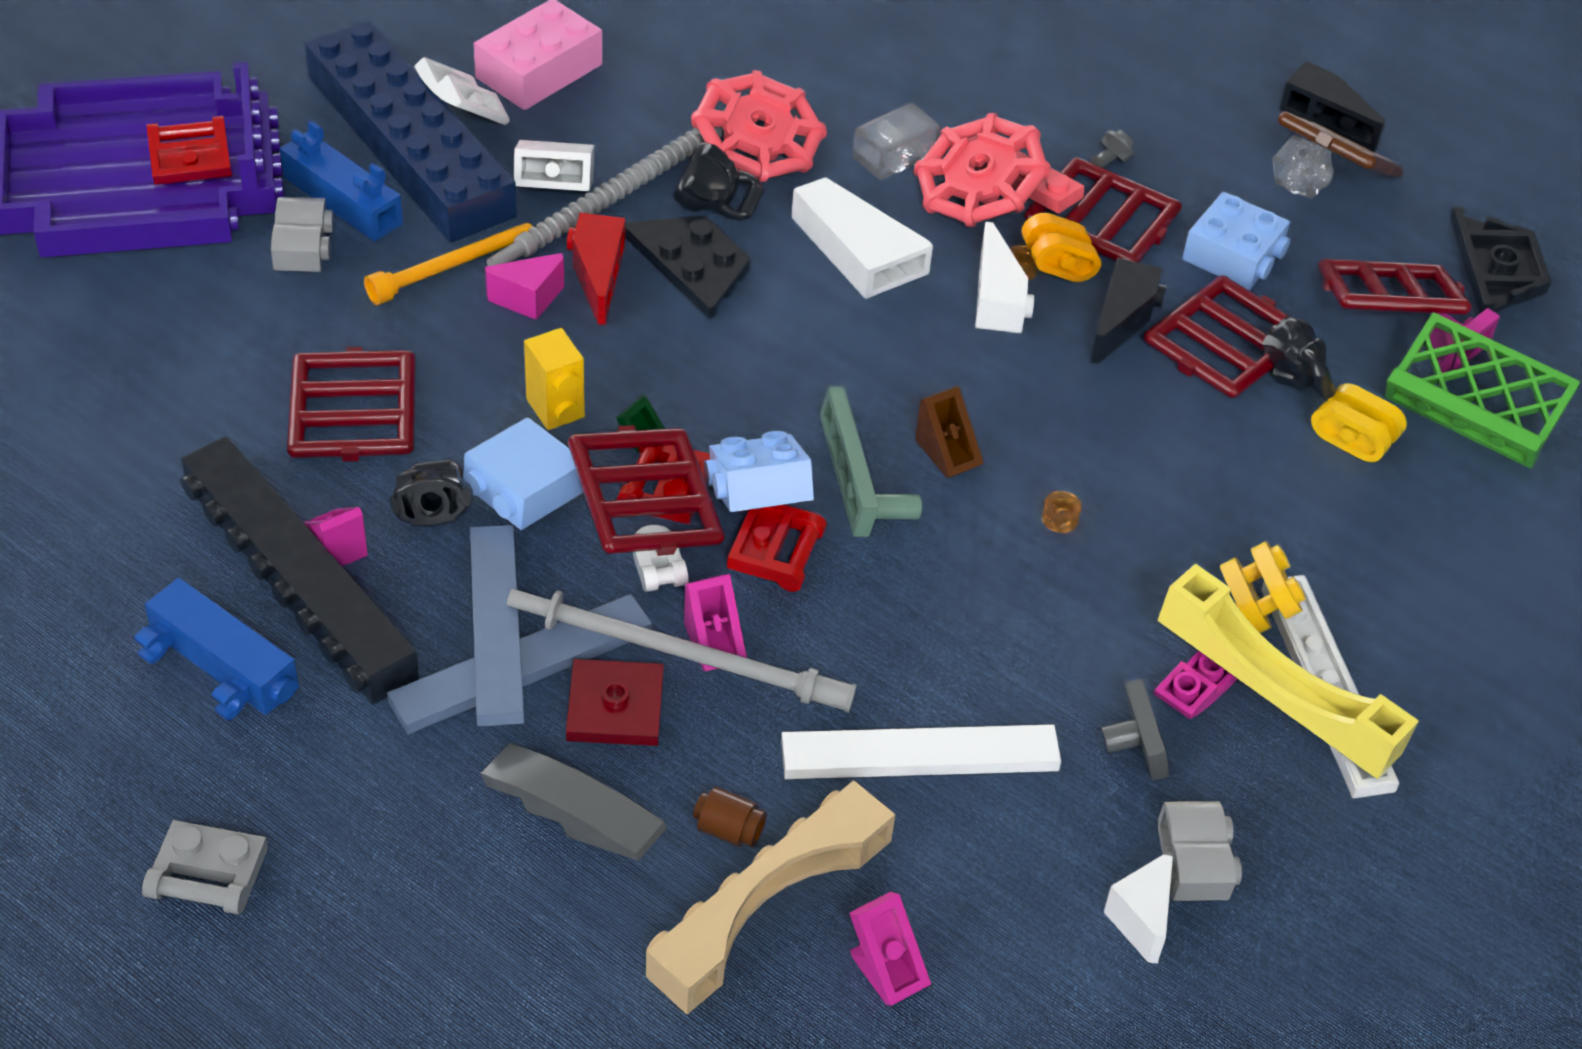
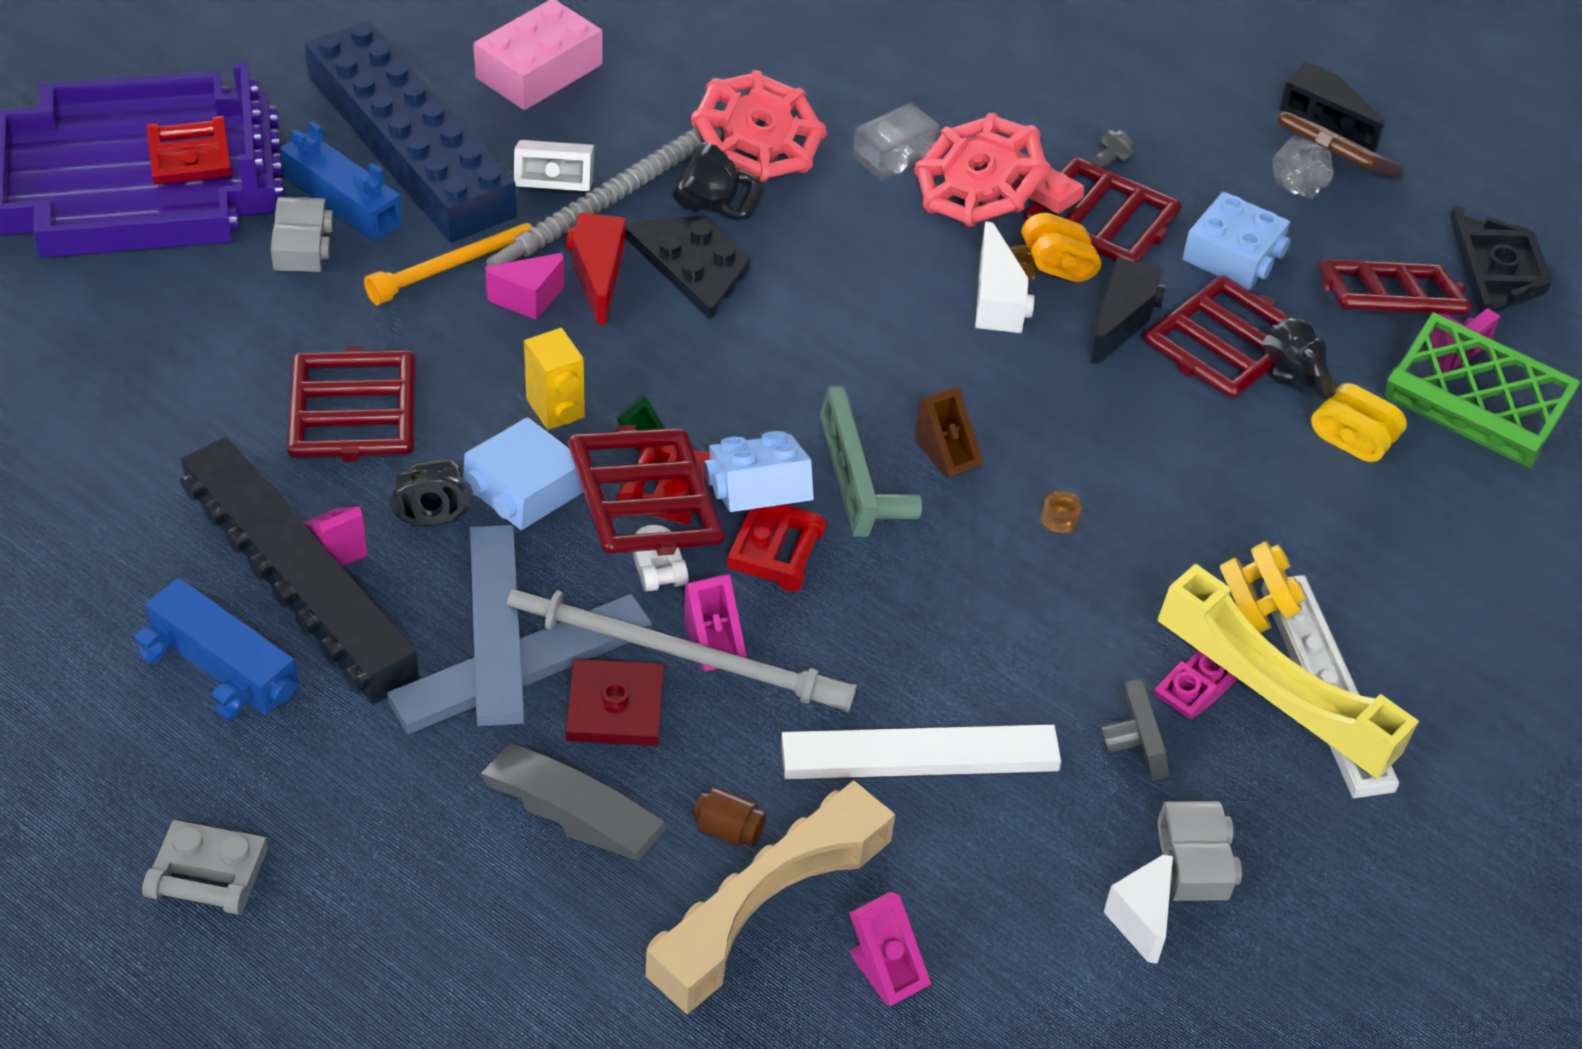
white slope [414,57,510,125] -> none
white slope [791,177,933,299] -> none

